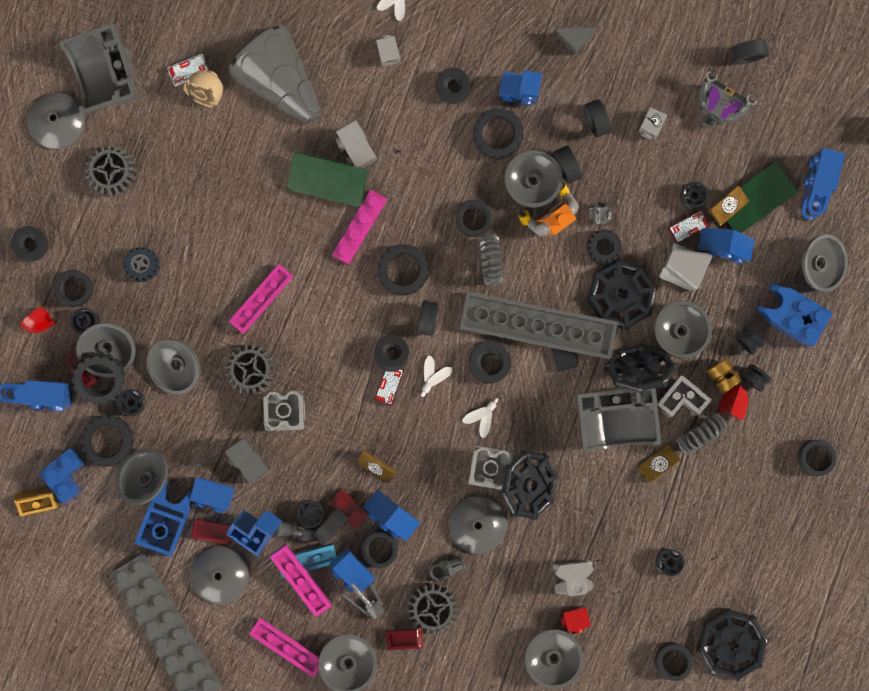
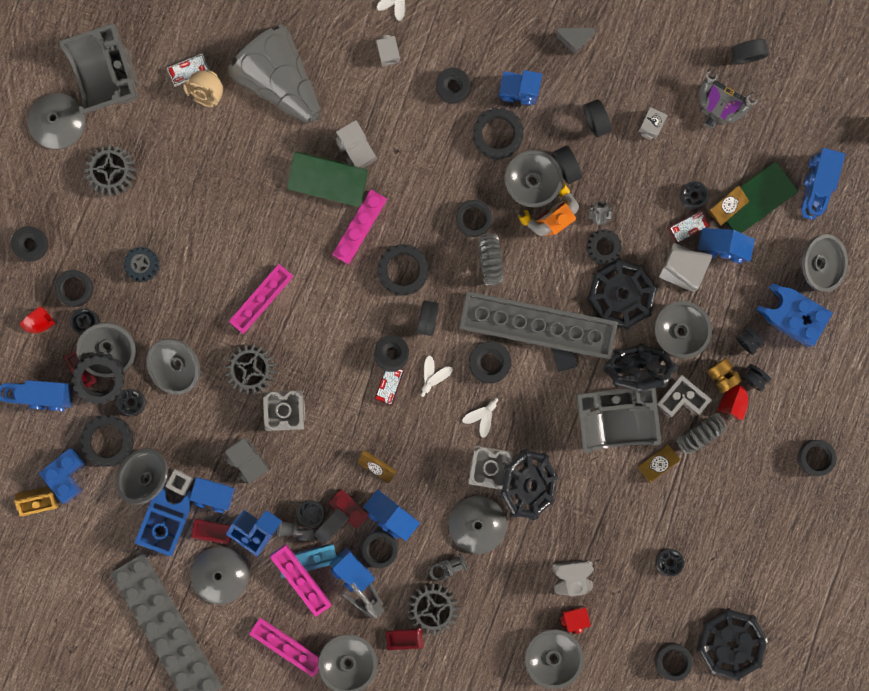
none -> light grey brick [165,469,195,496]

